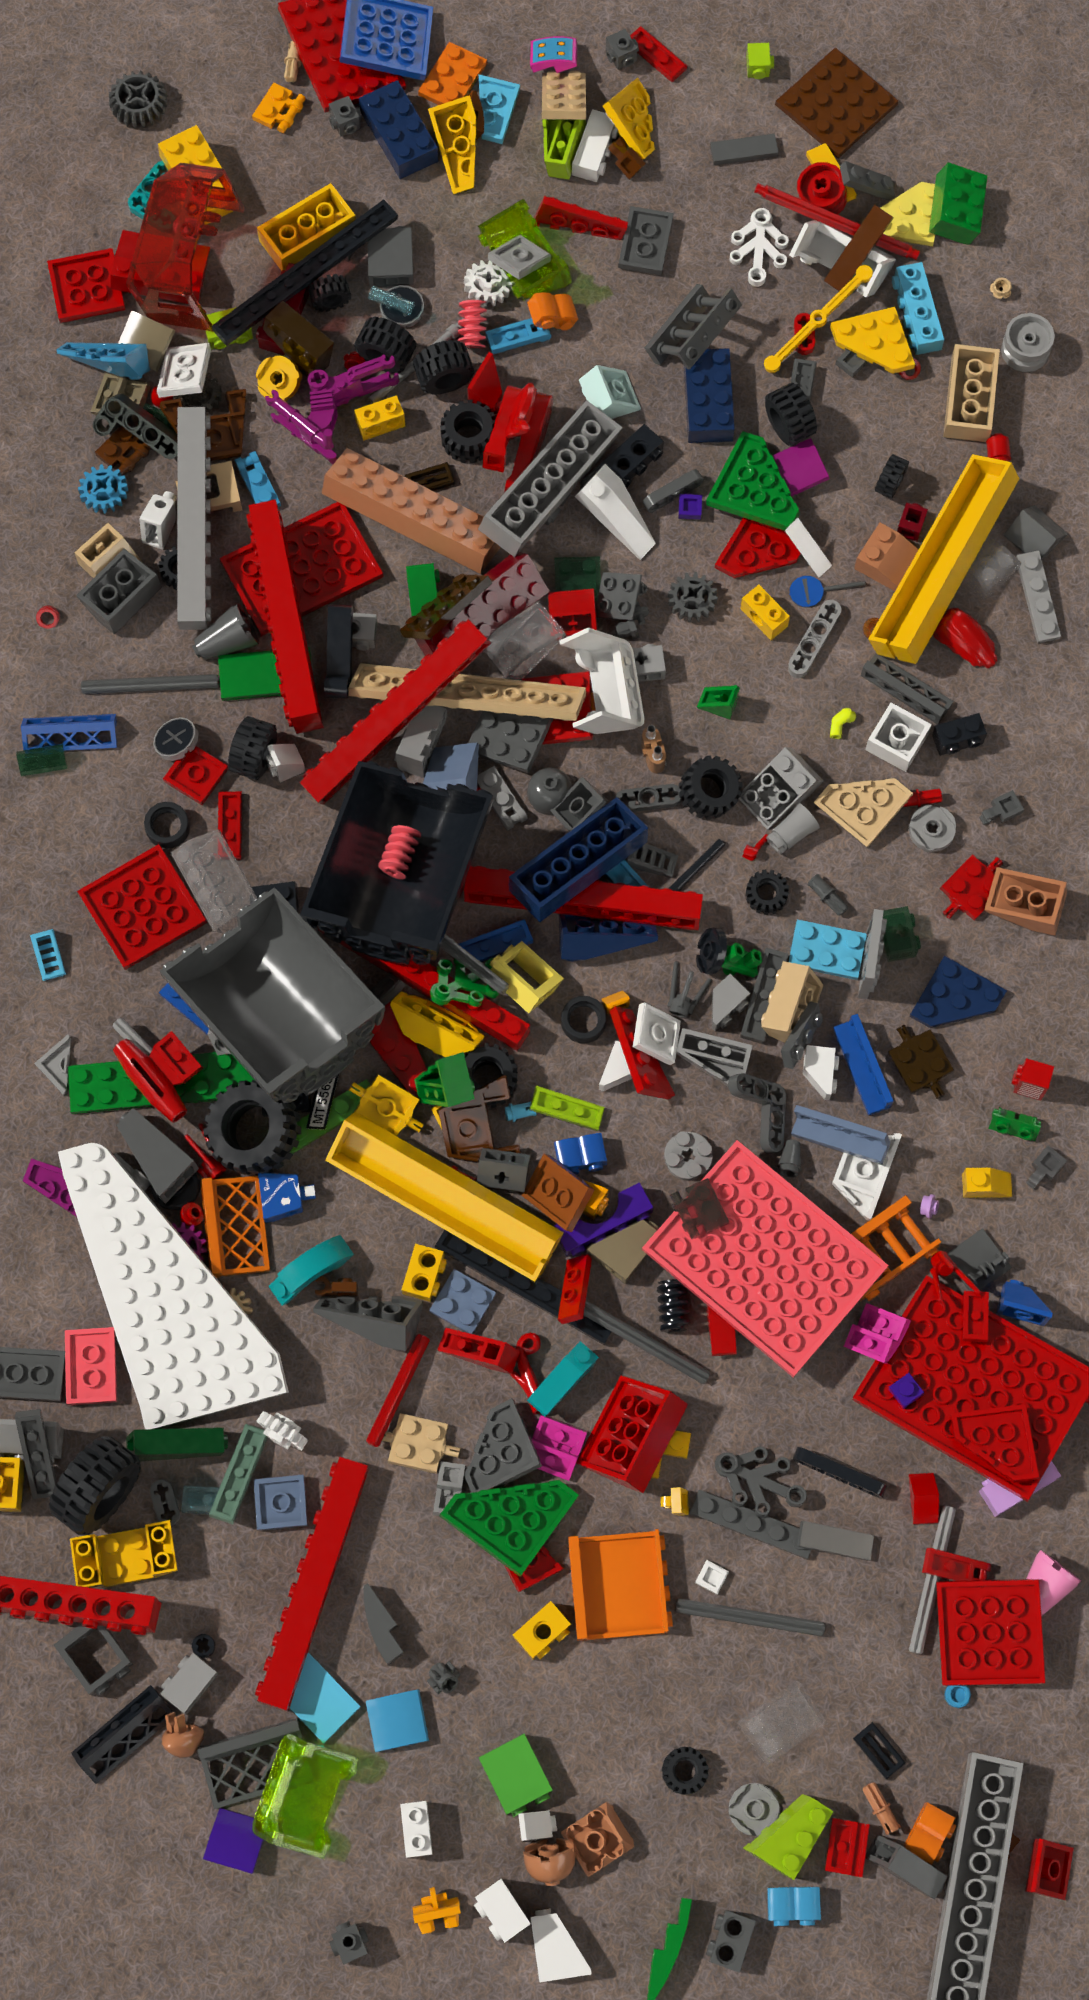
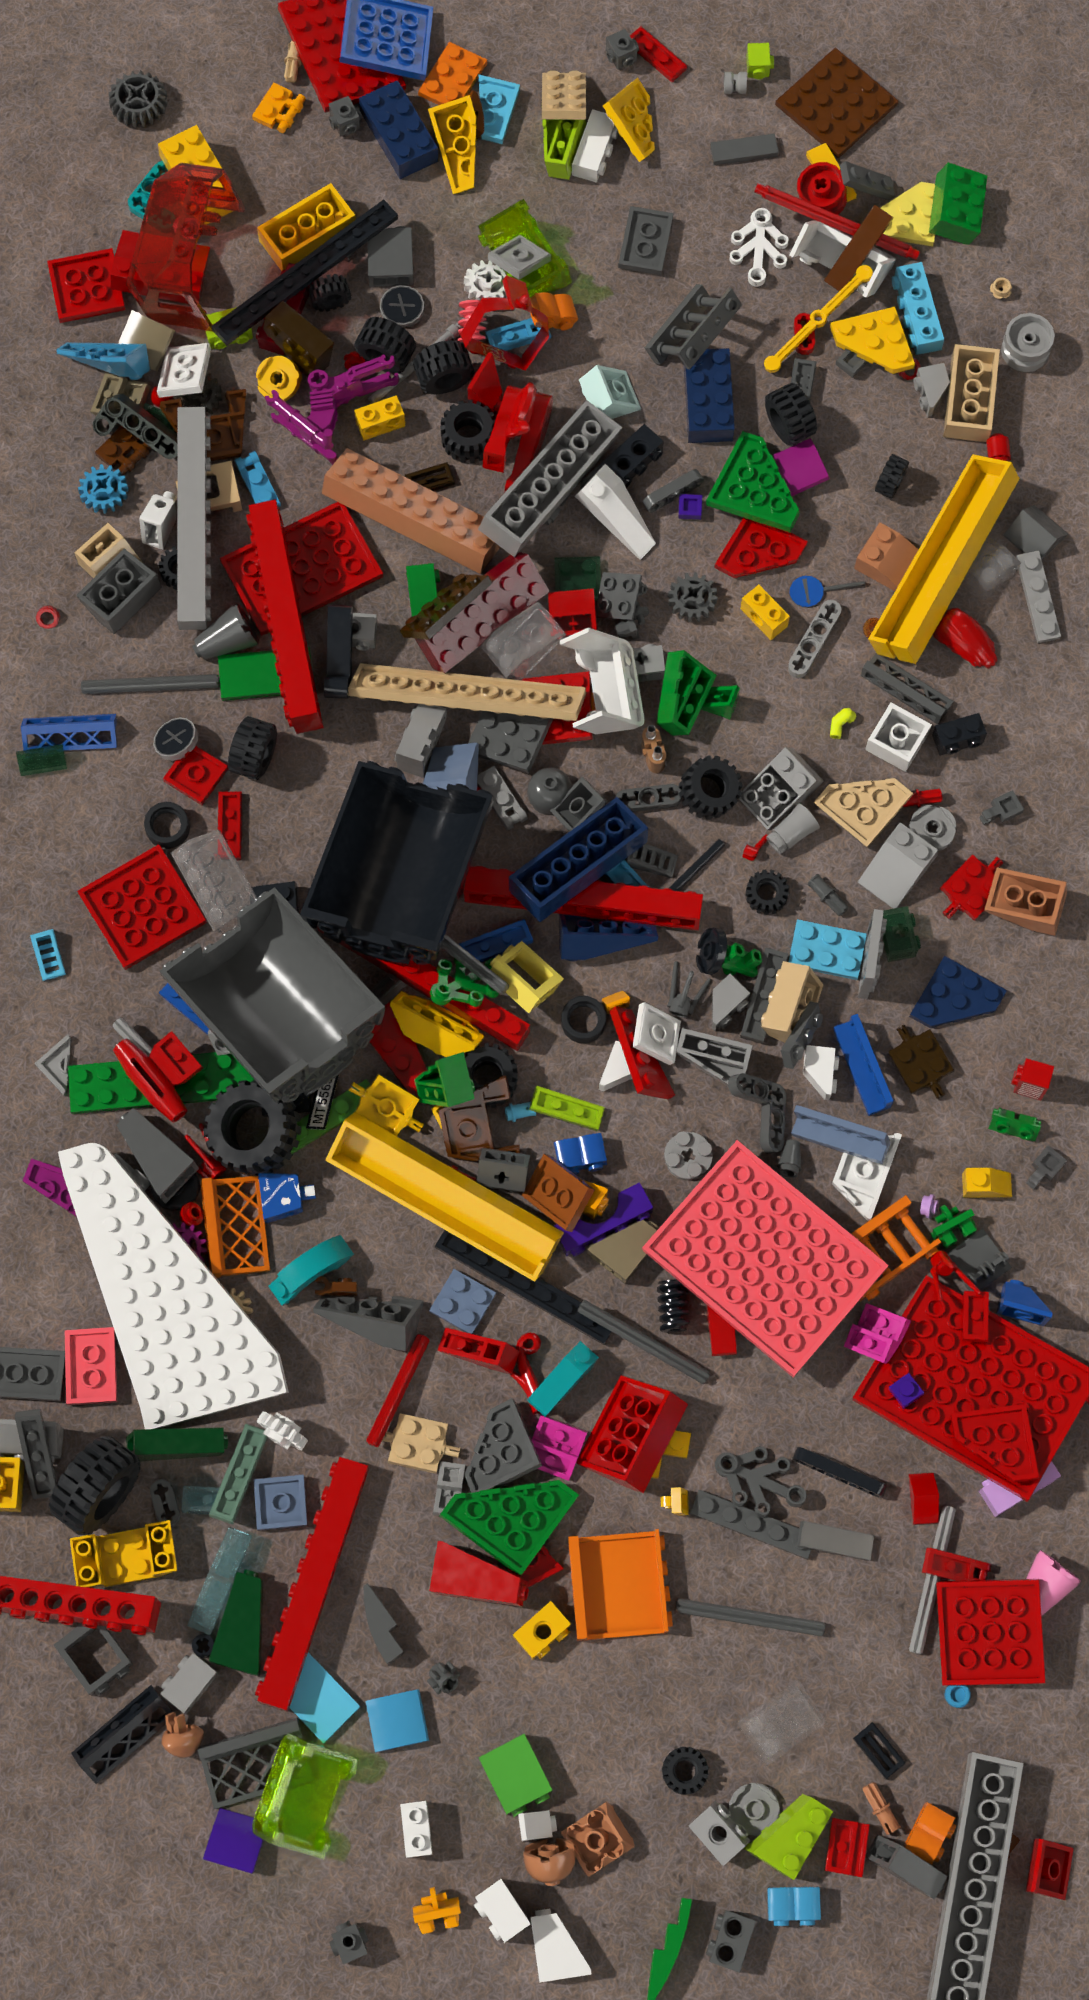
white slope [266,744,306,782] -> none
red brick [300,619,491,805] -> none
clear light blue pin [368,286,415,316] -> none
coral piece [378,825,421,879] -> none
yellow brick [401,1243,447,1302] -> none
slope [530,36,577,73] -> none
red wing [532,196,628,240] -> none
red plate [558,1254,592,1324] -> none
reddish brown plate [608,138,645,180] -> none
clear smoke plate [670,1178,729,1239] -> none
white tile [695,1560,729,1595] -> none
white sticker [785,518,832,578] -> none
dark red brick [897,502,928,542] -> none
none -> clear light blue slope [187,1527,253,1635]
none -> dark green slope [209,1569,263,1677]
none -> red slope [429,1541,529,1607]
none -> red piece [460,275,549,371]
none -> green wedge [656,650,717,736]
none -> light grey brick [689,1801,750,1866]
none -> light grey wheel [724,72,747,94]
none -> light grey slope [857,822,938,910]
none -> light grey slope [913,363,950,418]
none -> green hips [931,1205,977,1249]

